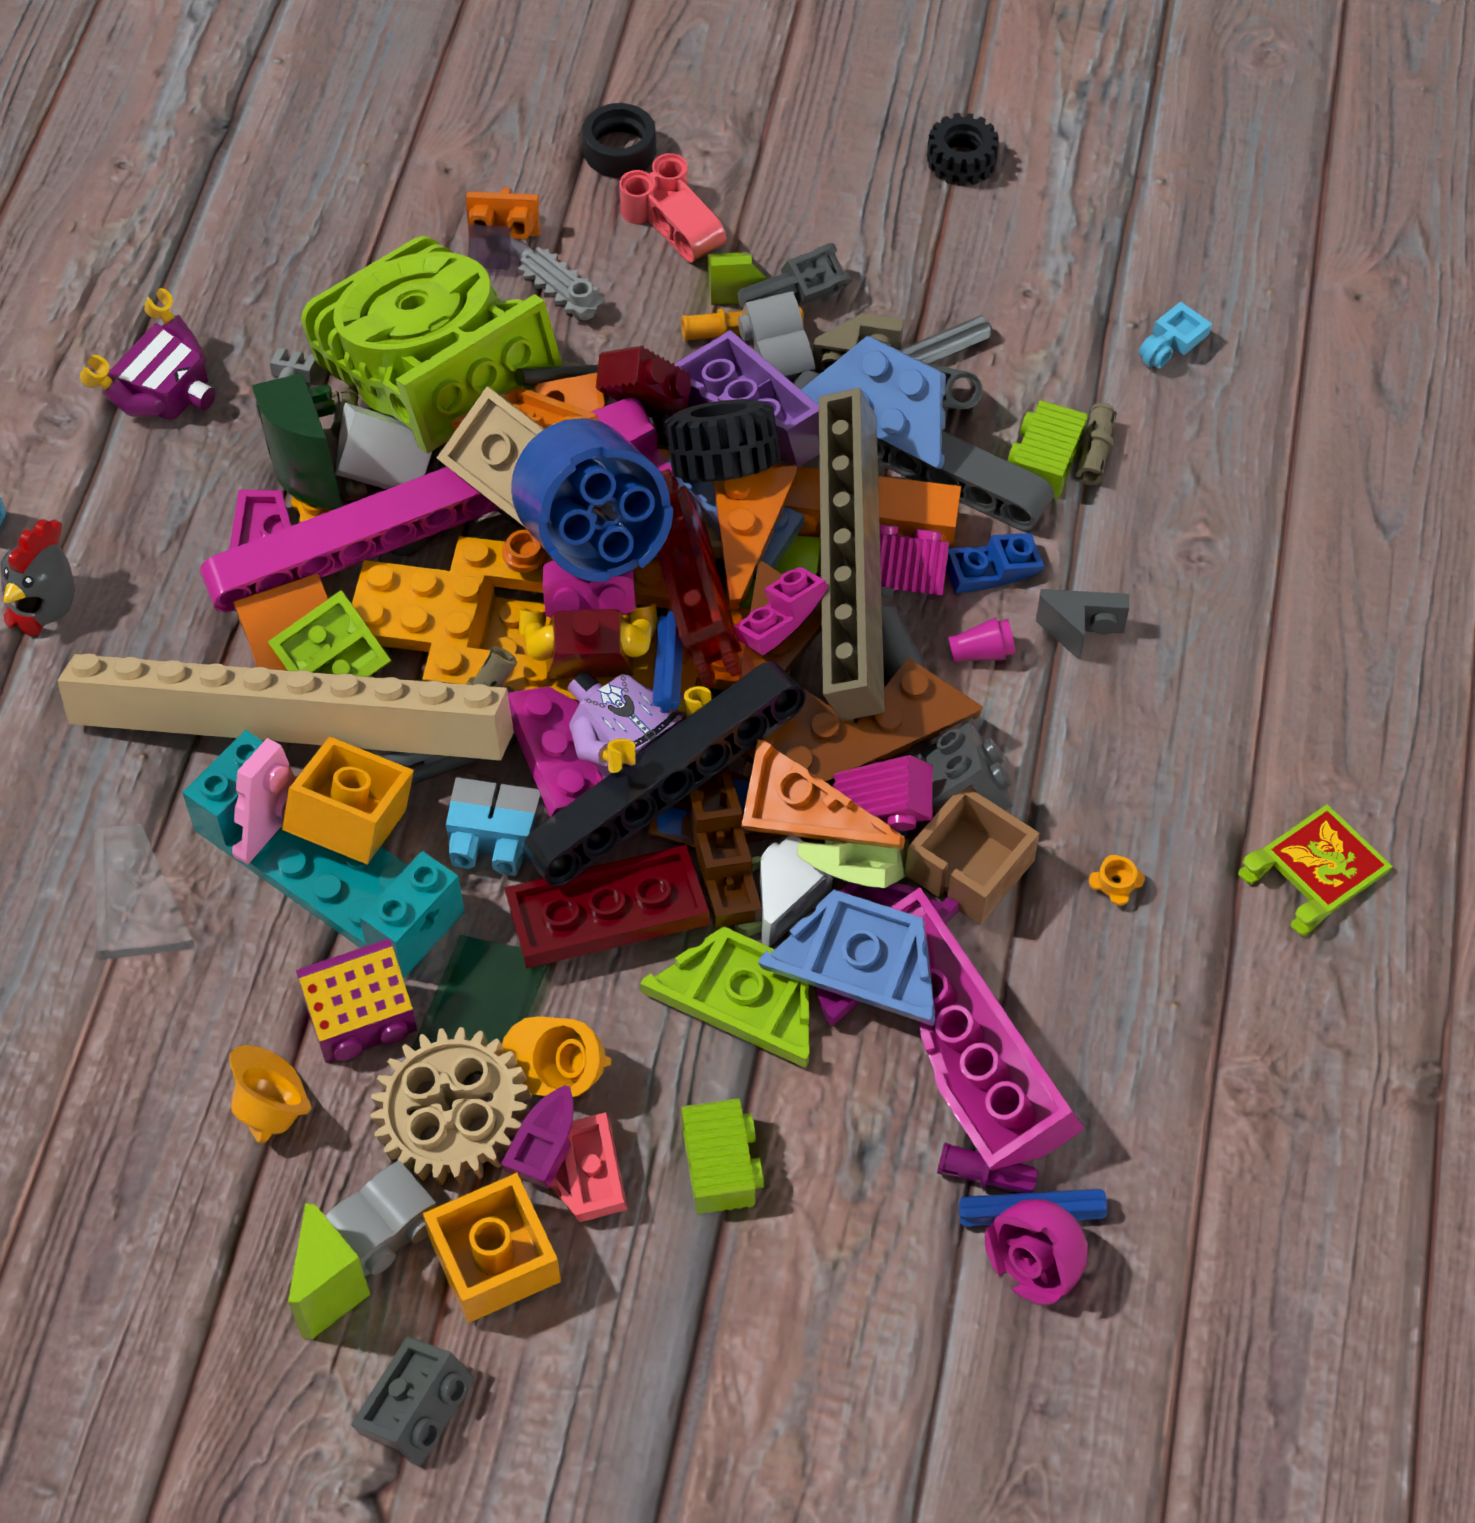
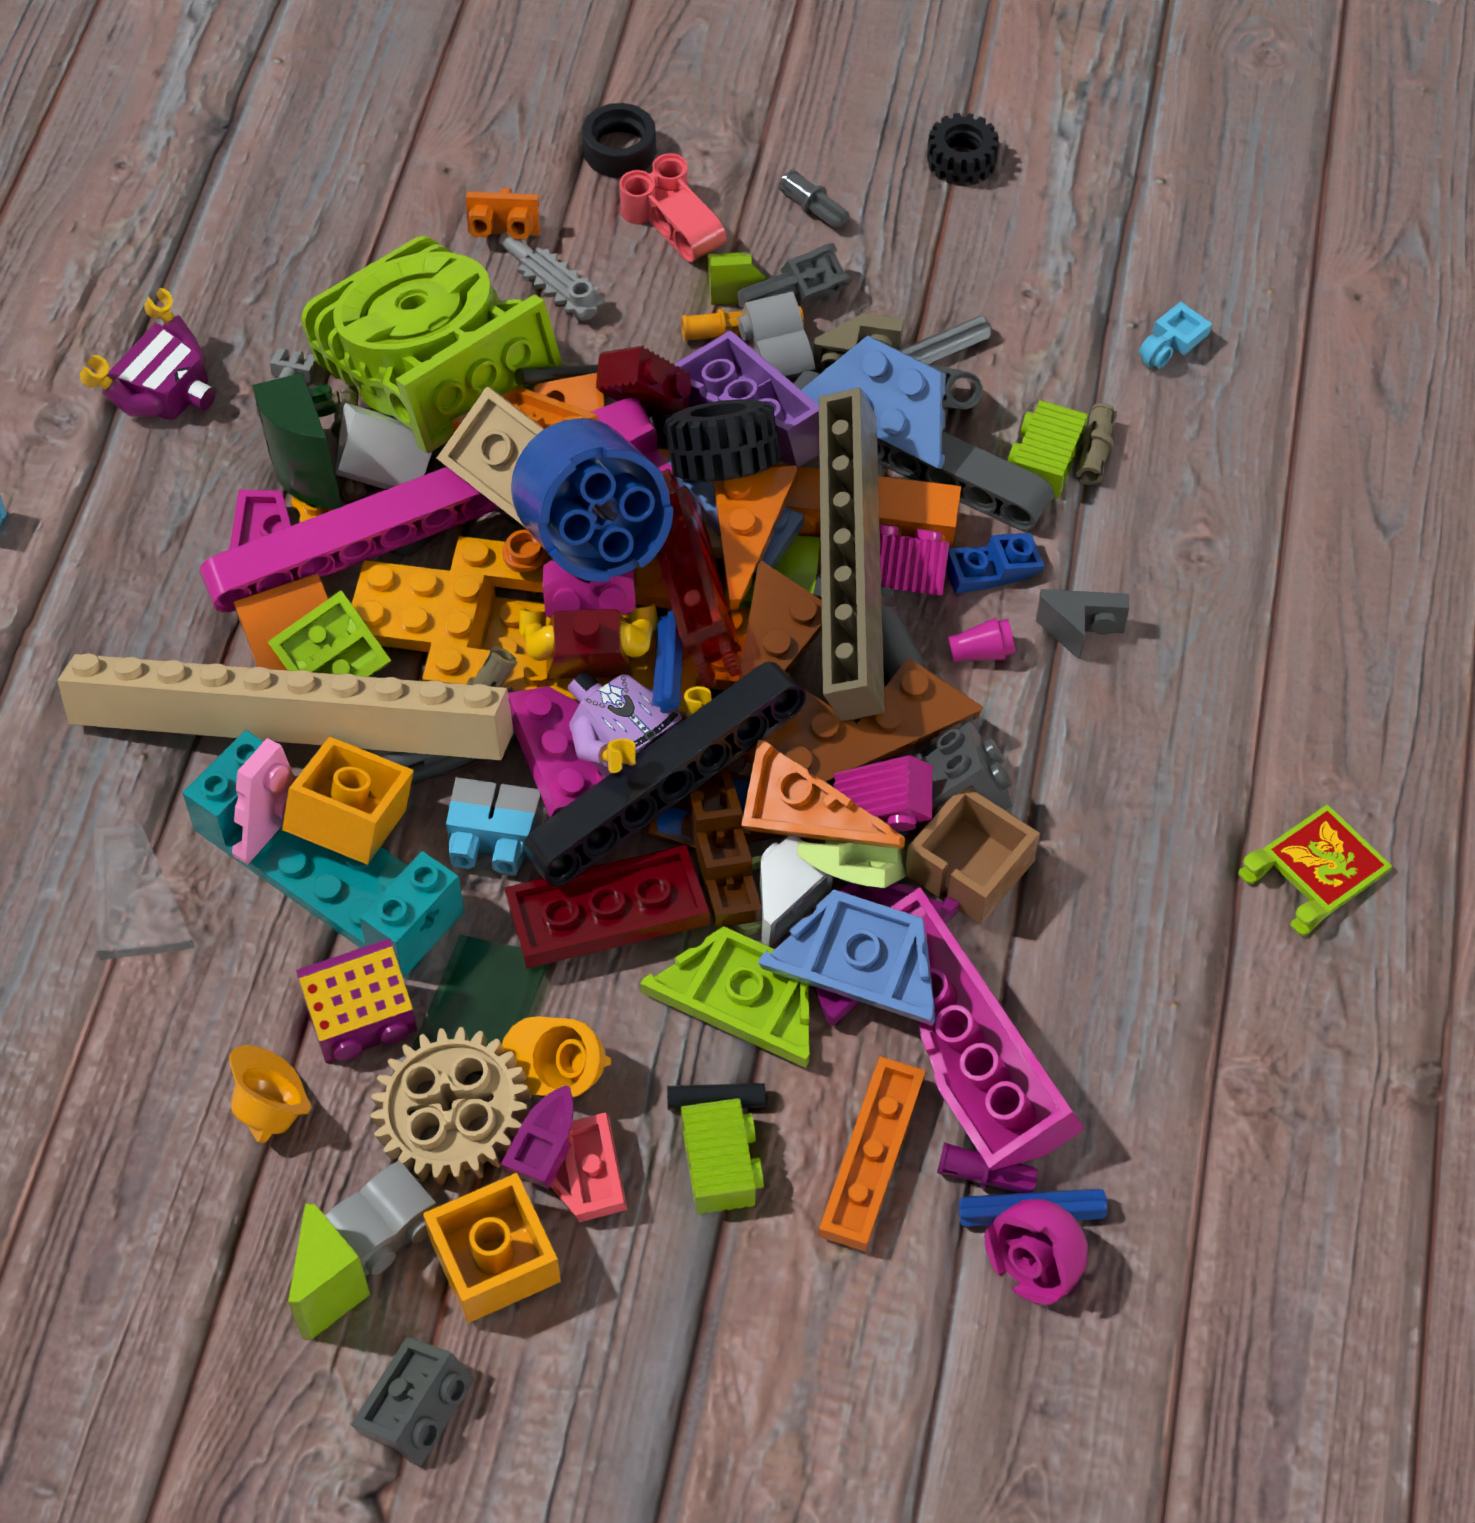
piece [1,519,75,637] -> none
tile [468,224,511,270] -> none
dark pink slope [733,567,828,655] -> none
light orange plate [1088,855,1145,905] -> none
none -> black piece [667,1083,766,1110]
none -> dark grey axle [779,170,850,230]
none -> orange plate [818,1056,926,1252]

